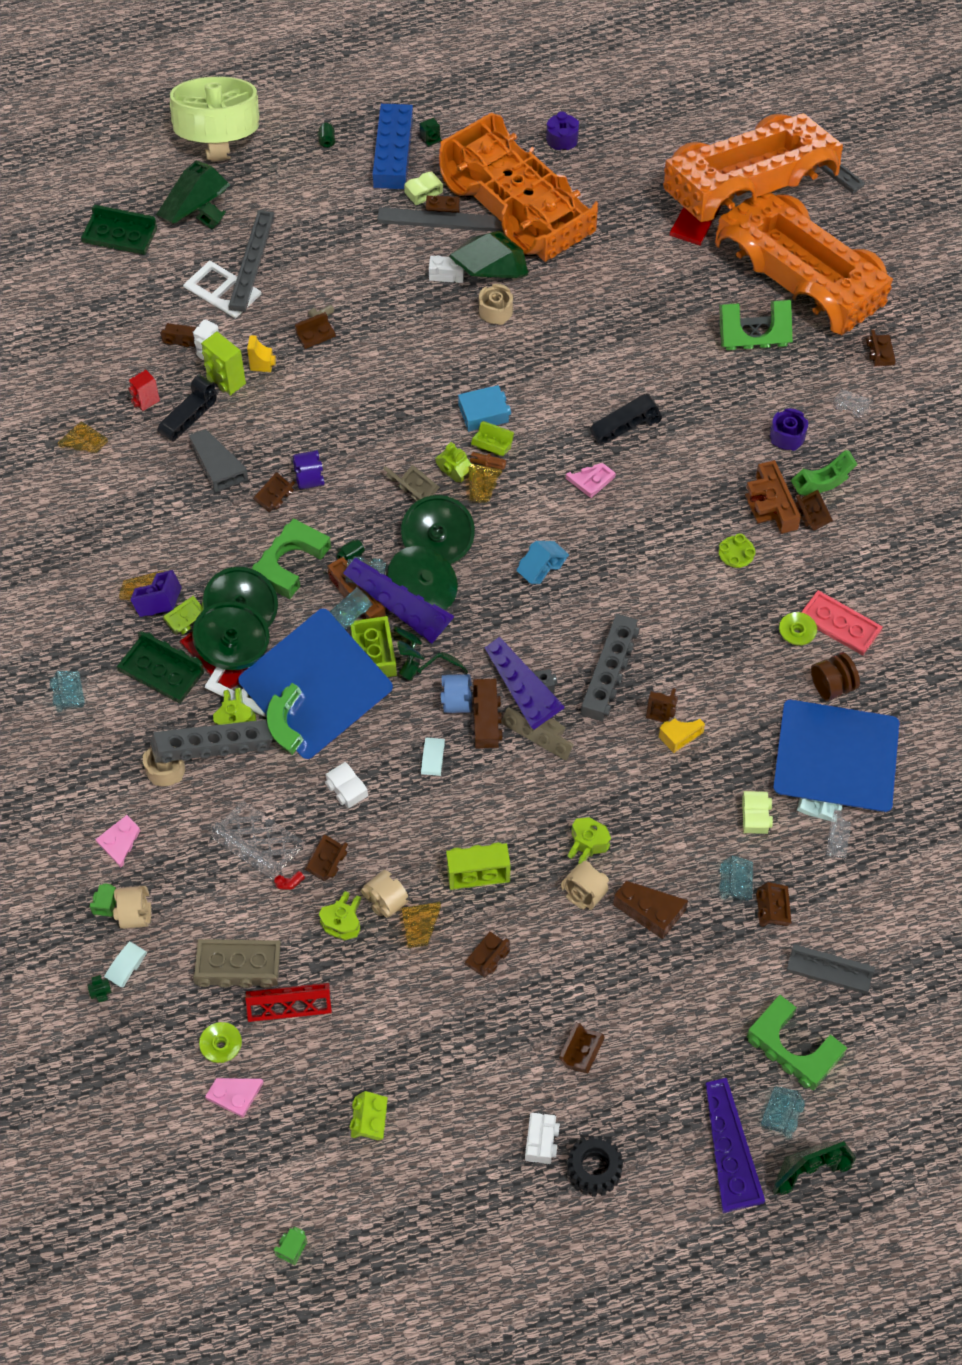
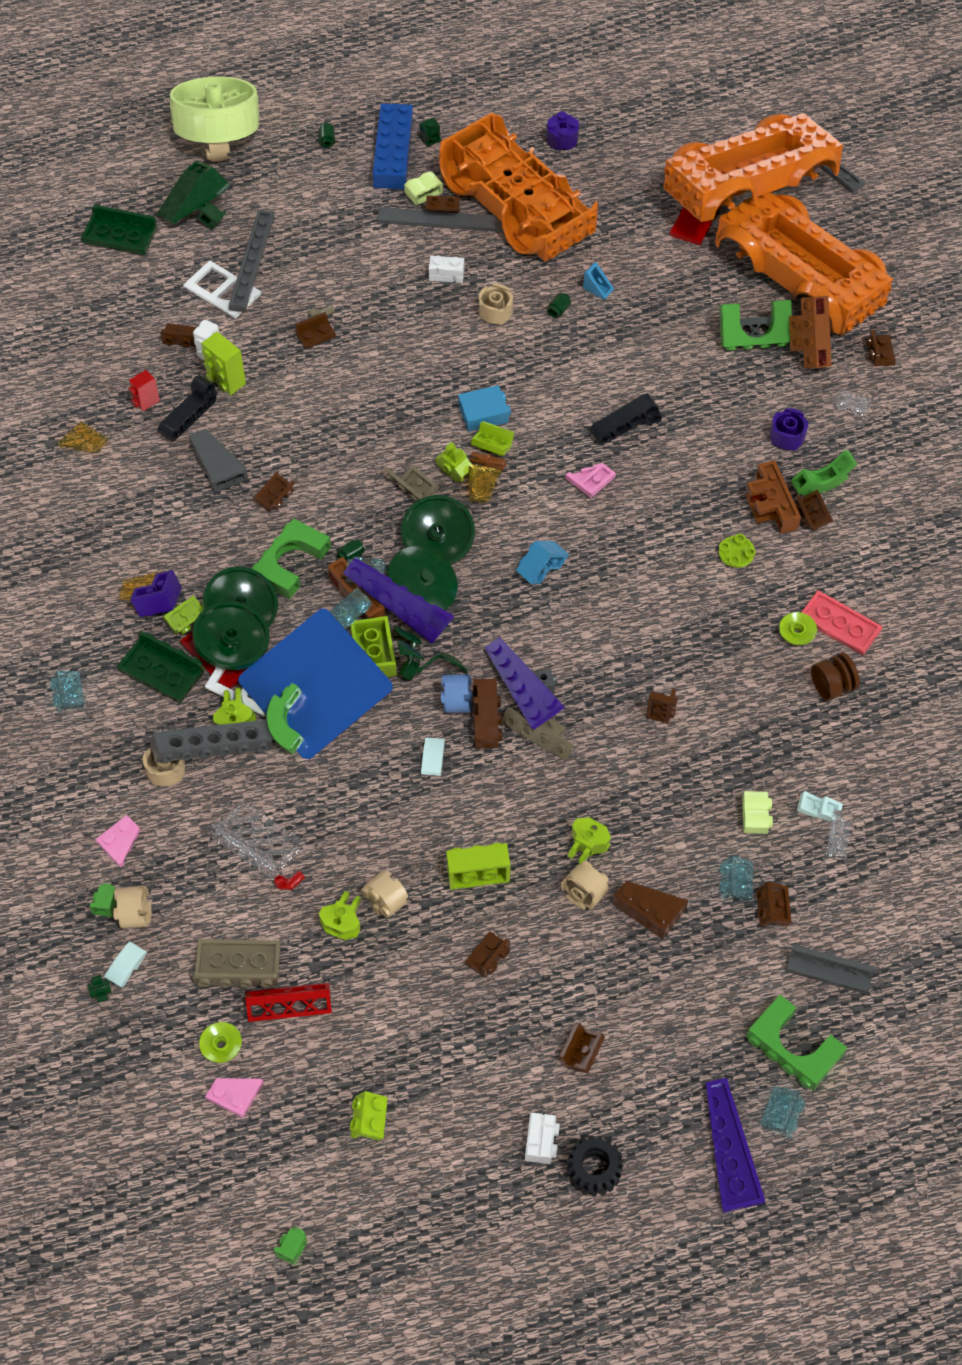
yellow arch [247,335,276,372] -> none
dark purple brick [292,450,325,490] -> none
reddish brown bracket [304,834,348,881] -> none
white brick [325,762,368,808] -> none
clear yellow wing [402,902,441,948] -> none
dark green wedge [449,231,528,278] -> none
dark grey brick [581,614,640,722] -> none
yellow arch [659,718,705,753] -> none
dark green wedge [772,1141,856,1195] -> none
blue piece [773,700,900,812] -> none
none -> dark green brick [547,293,571,318]
none -> dark azure slope [583,262,614,300]
none -> dark orange piece [789,296,832,368]

